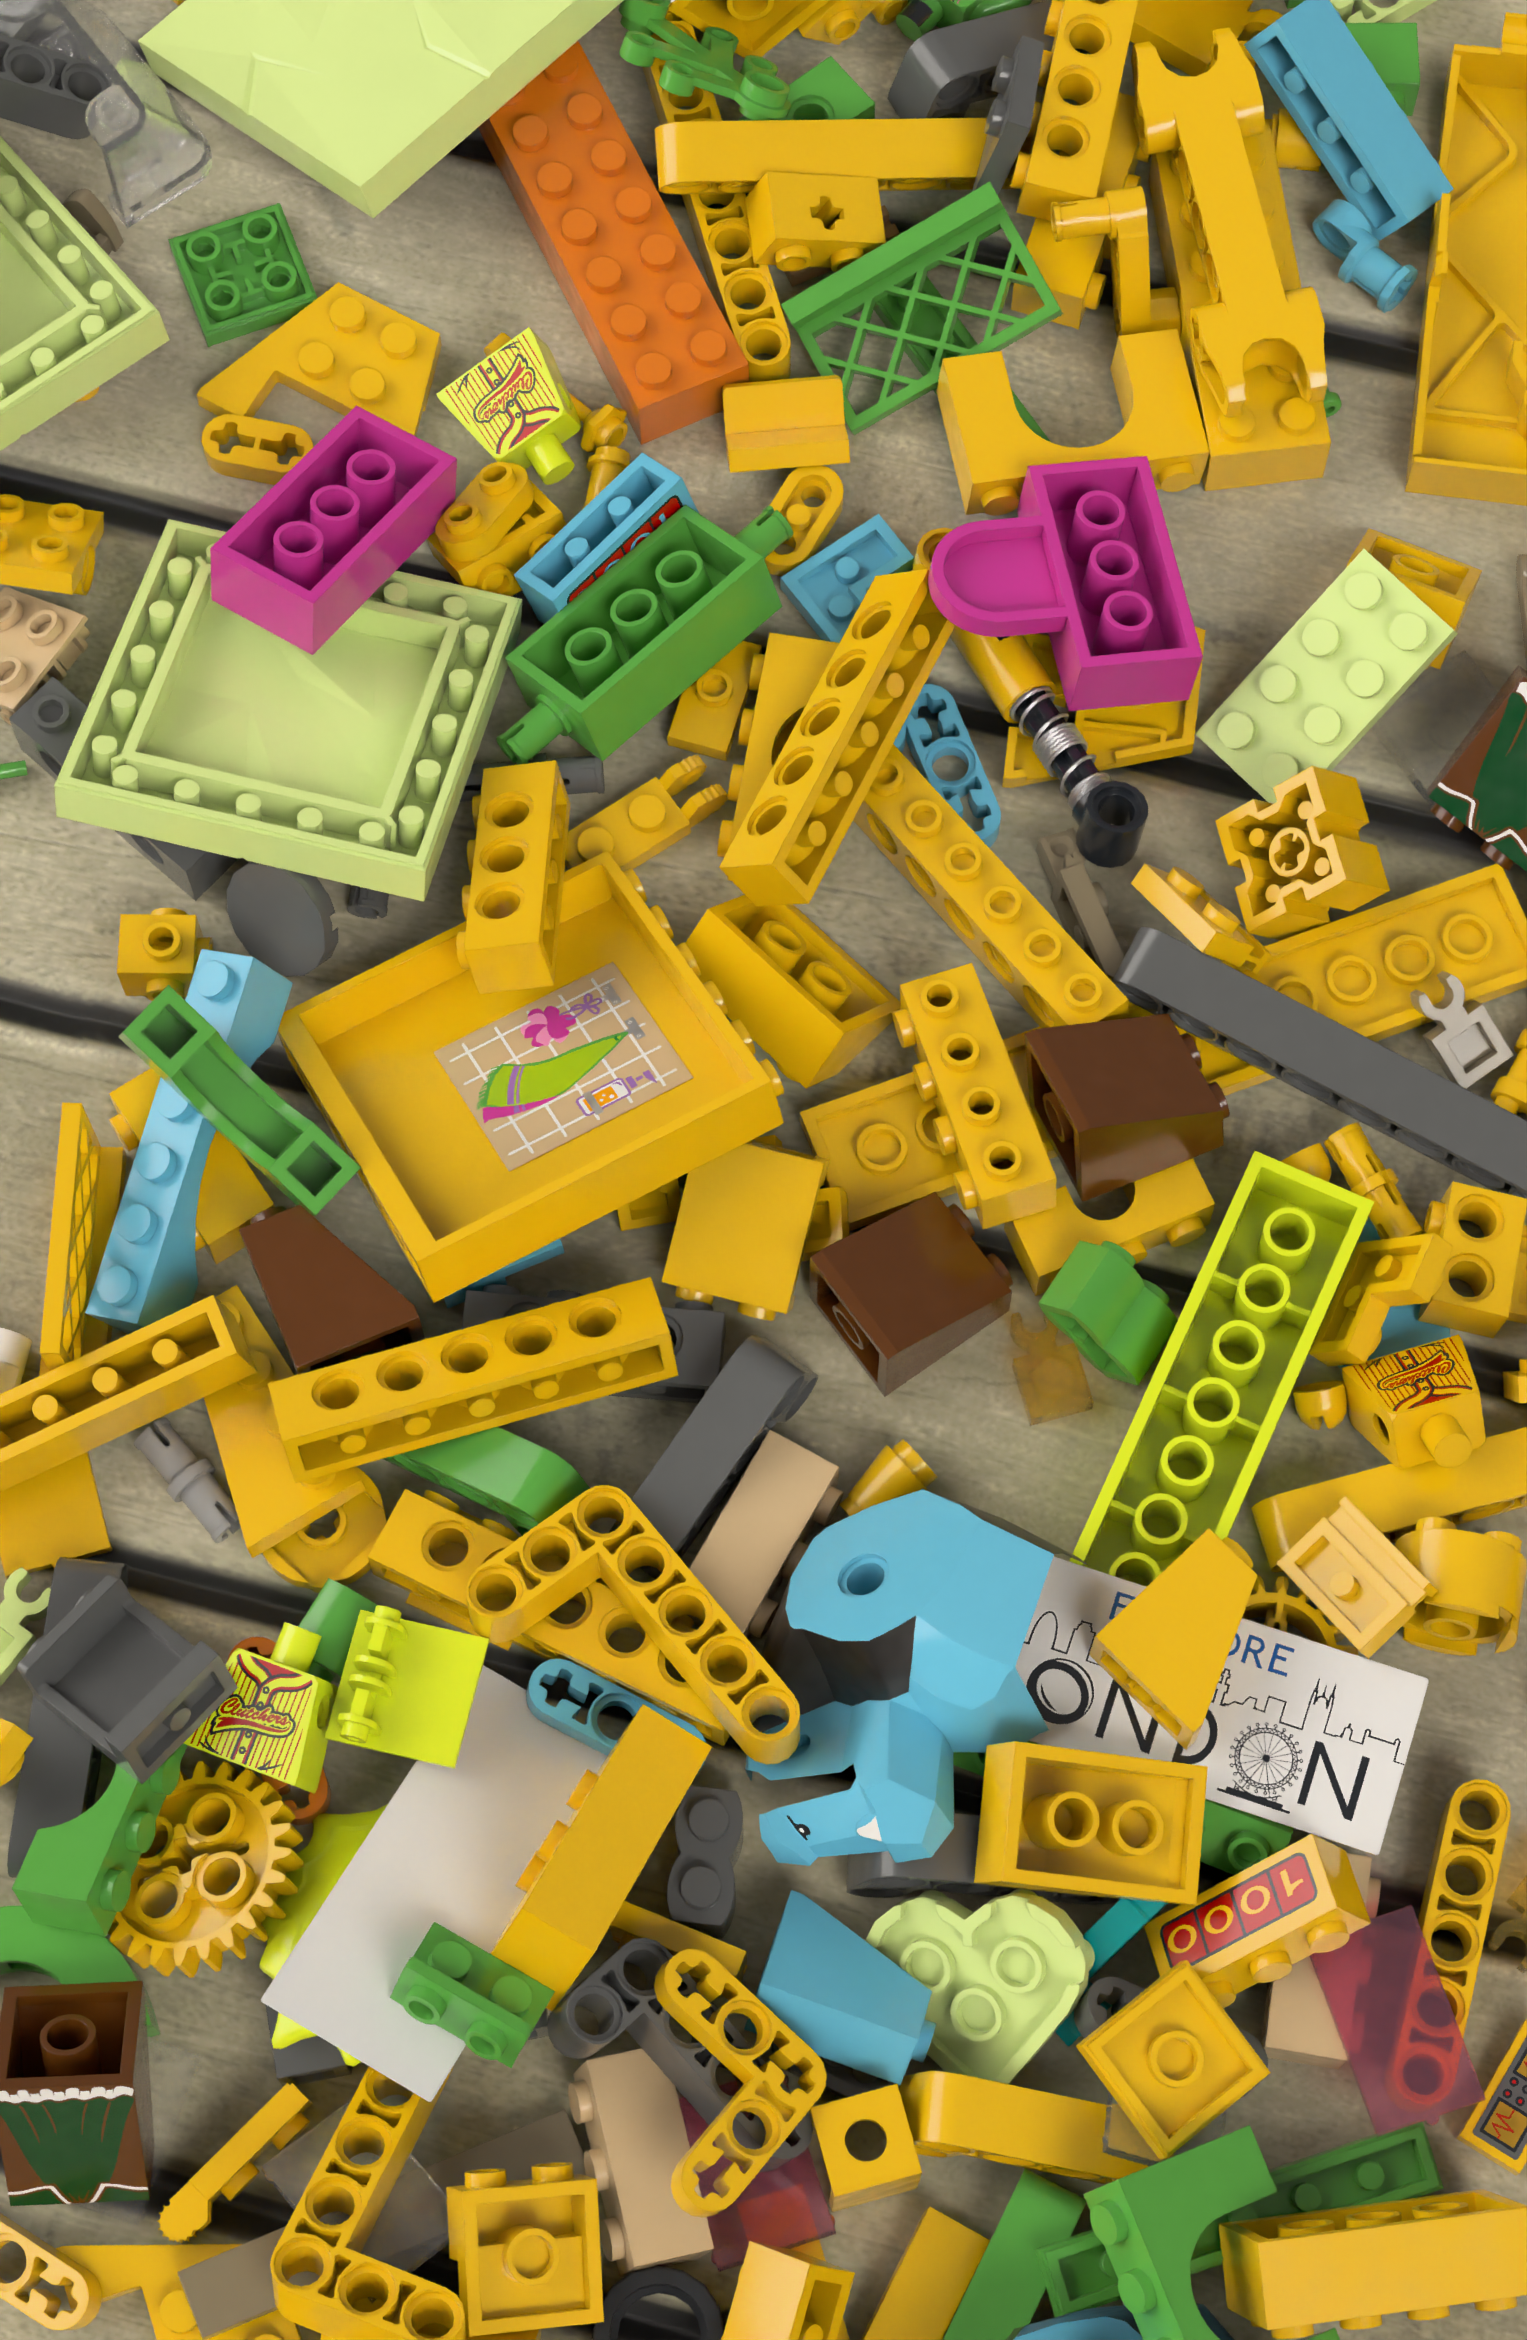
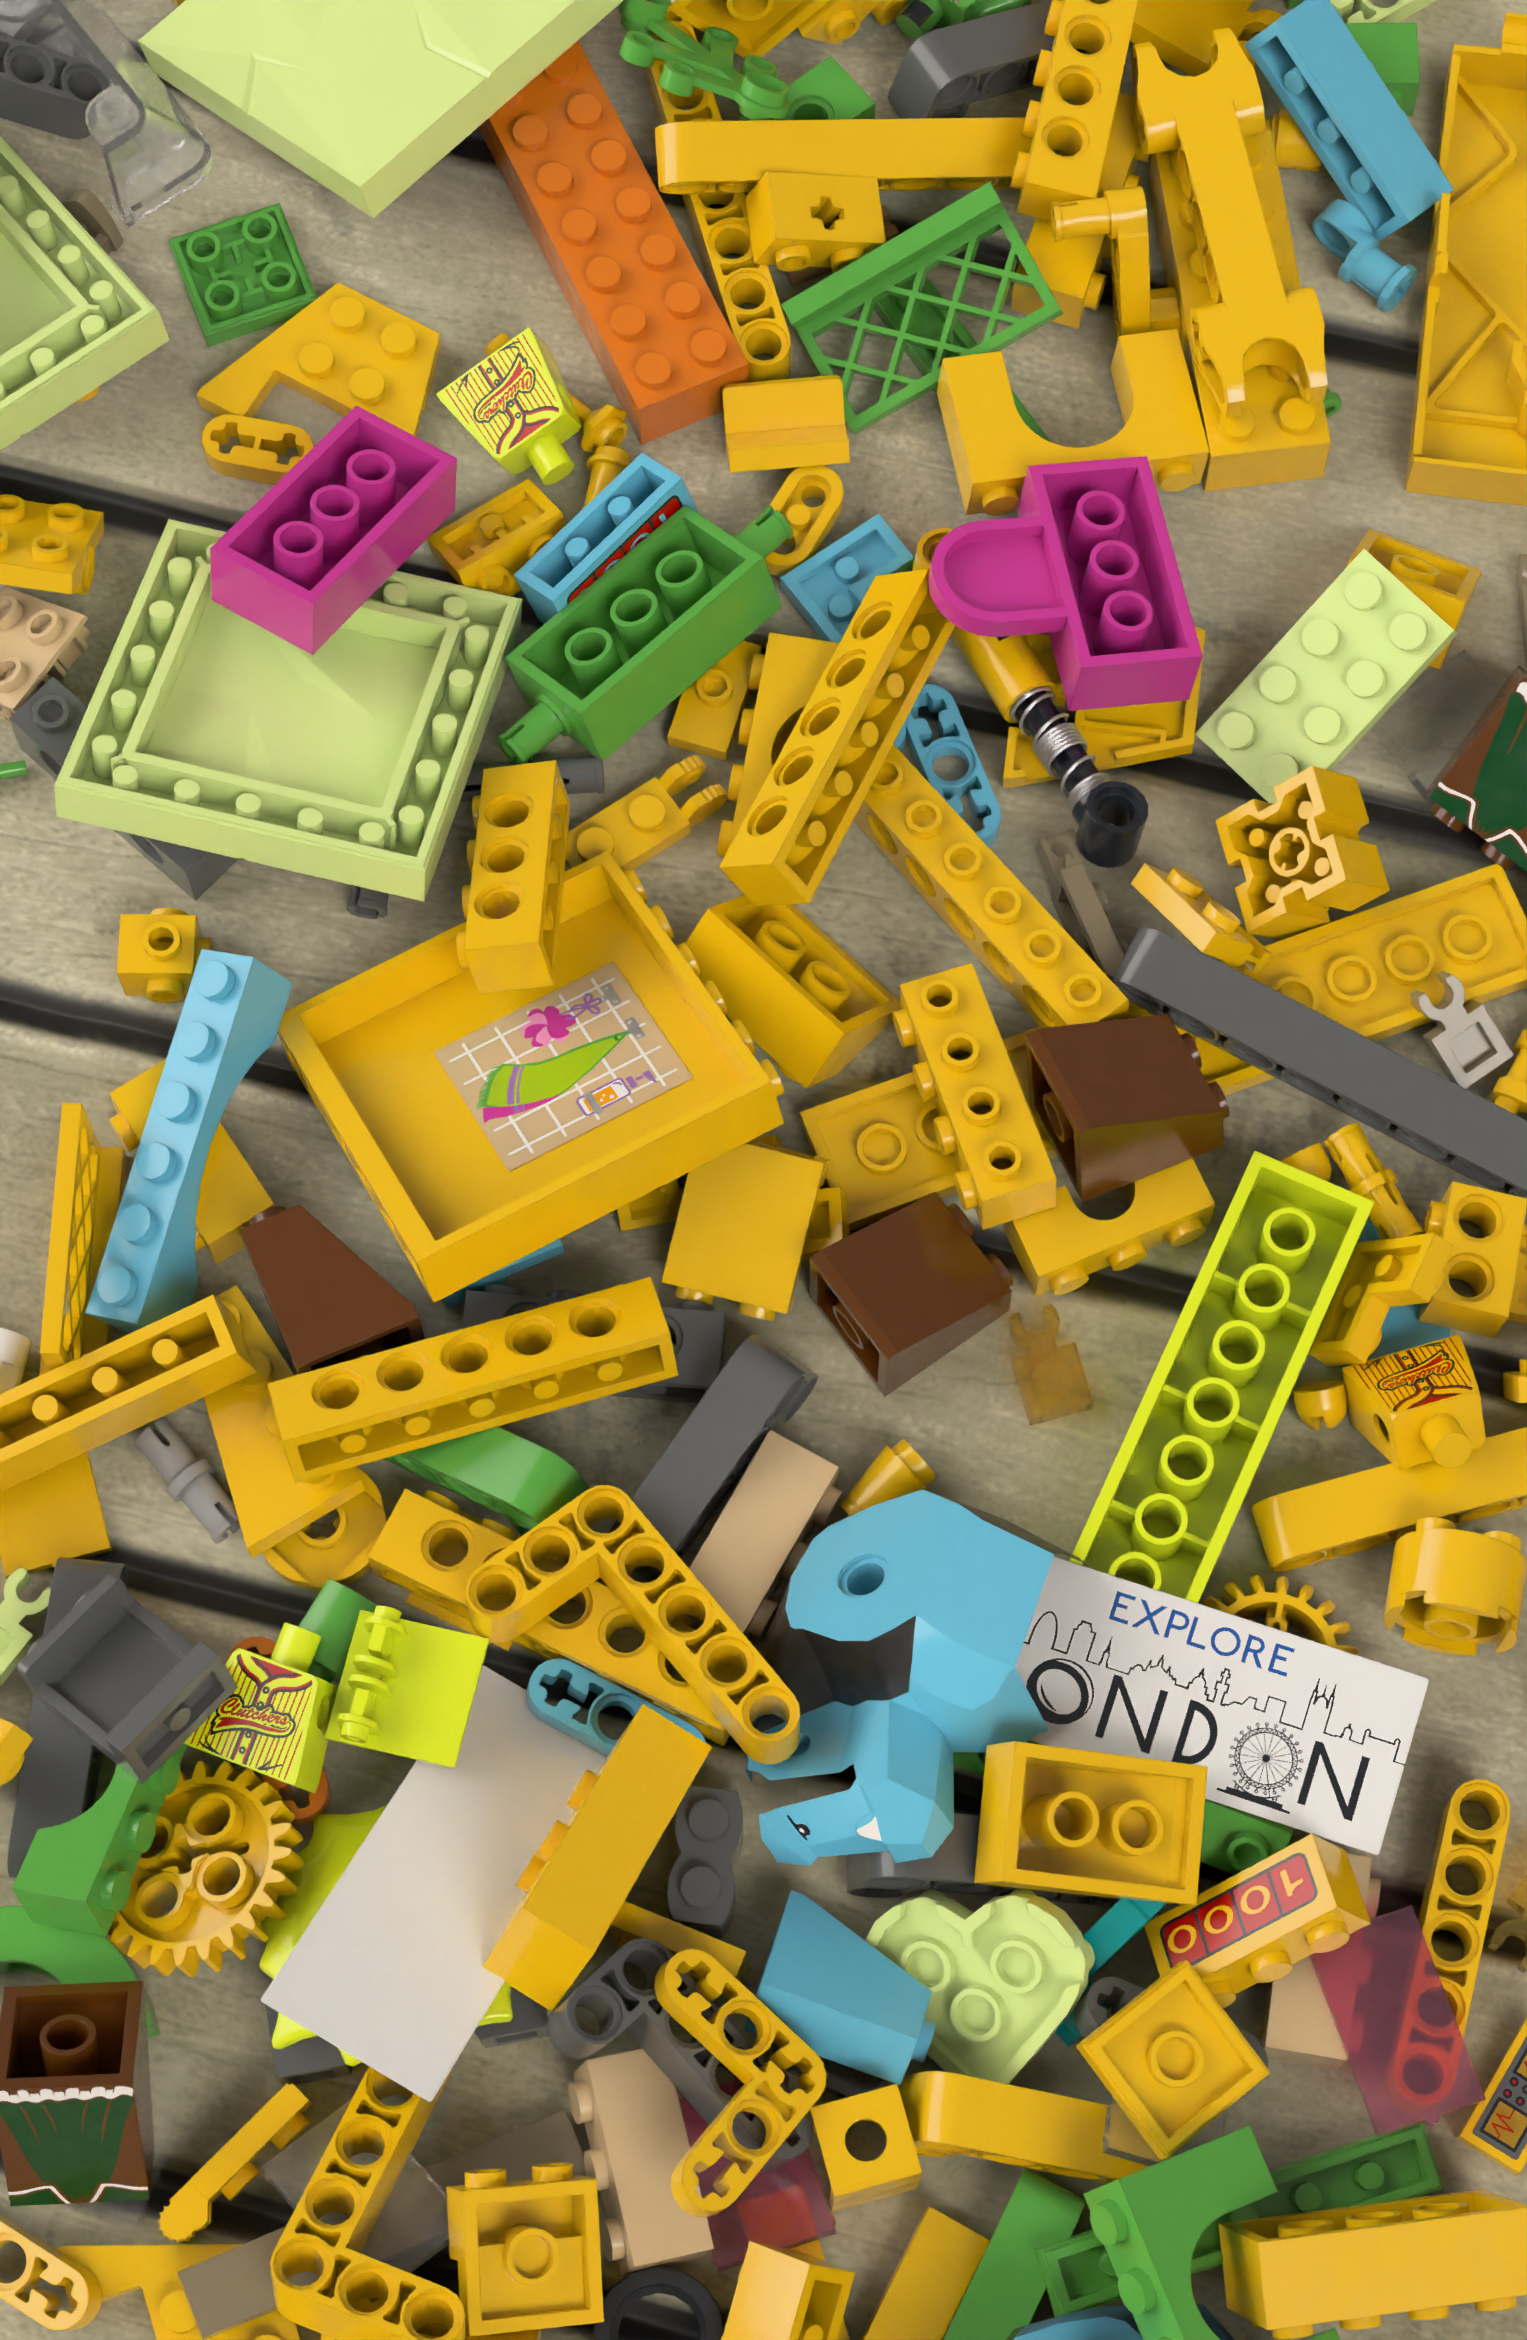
bright green arch [119,985,361,1216] -> none
dark grey tile [227,862,338,977] -> none
bright green bracket [390,1922,555,2068] -> none
yellow plate [435,462,534,562] -> none
dark grey wing [973,35,1045,195] -> none
bright green brick [1038,1240,1178,1386] -> none
yellow slope [1089,1528,1258,1750] -> none
yellow plate [1276,1496,1438,1659] -> none

